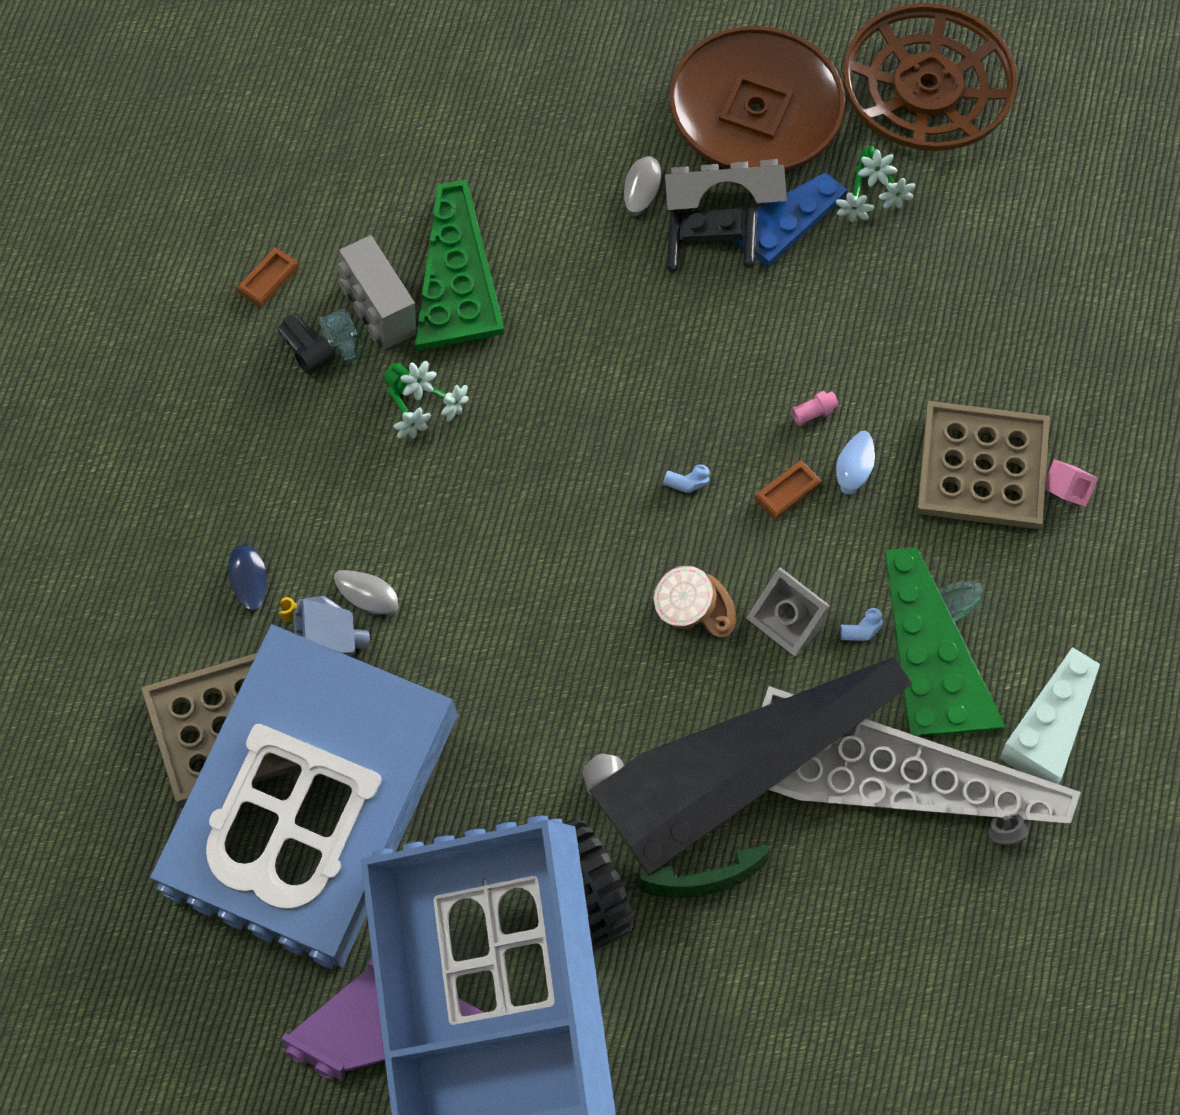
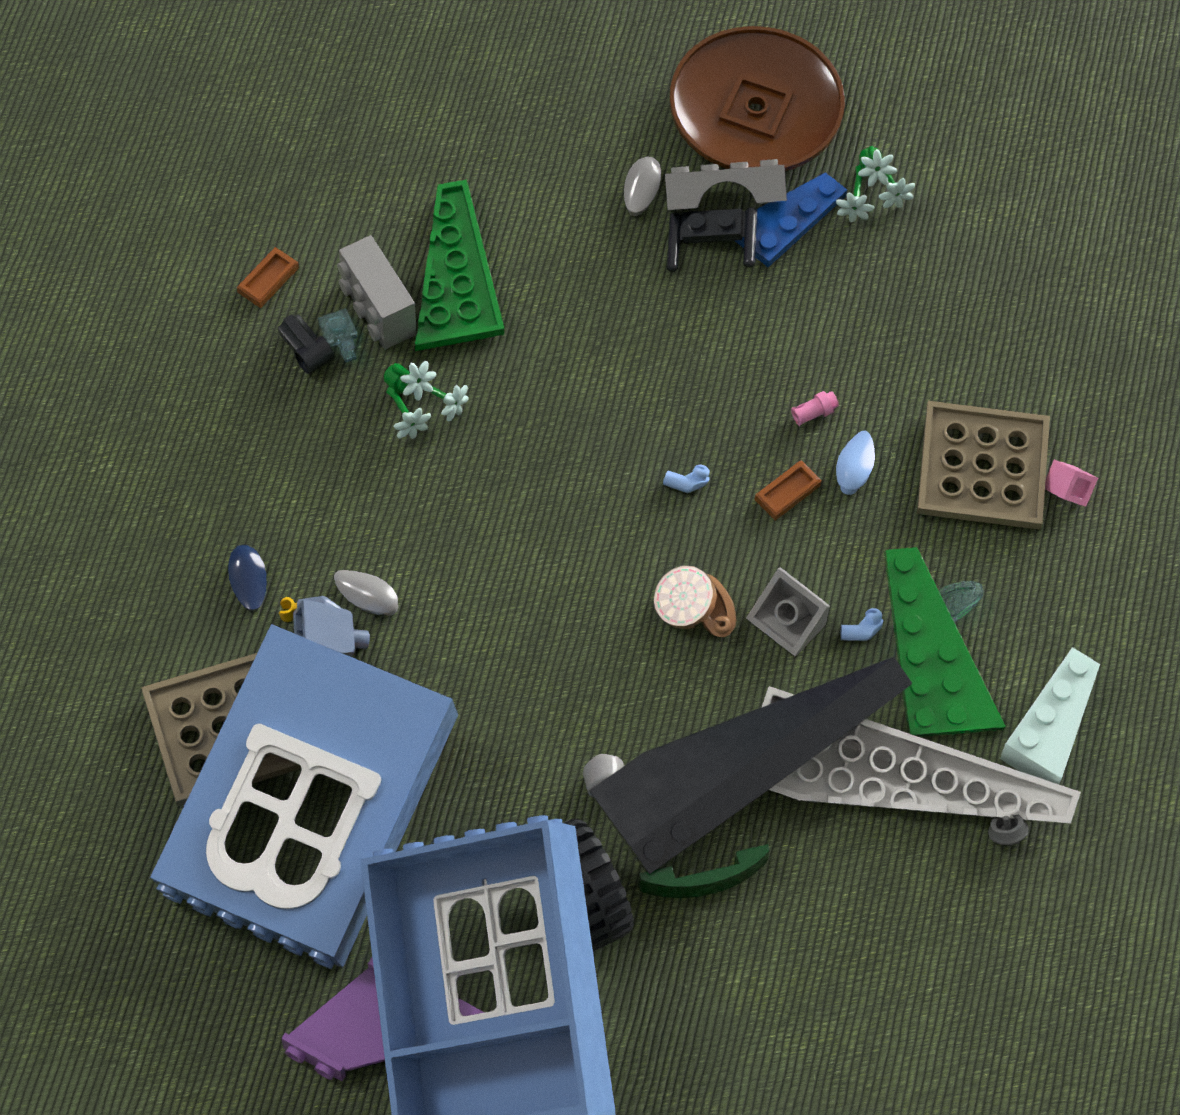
reddish brown dish [843,3,1017,151] -> none

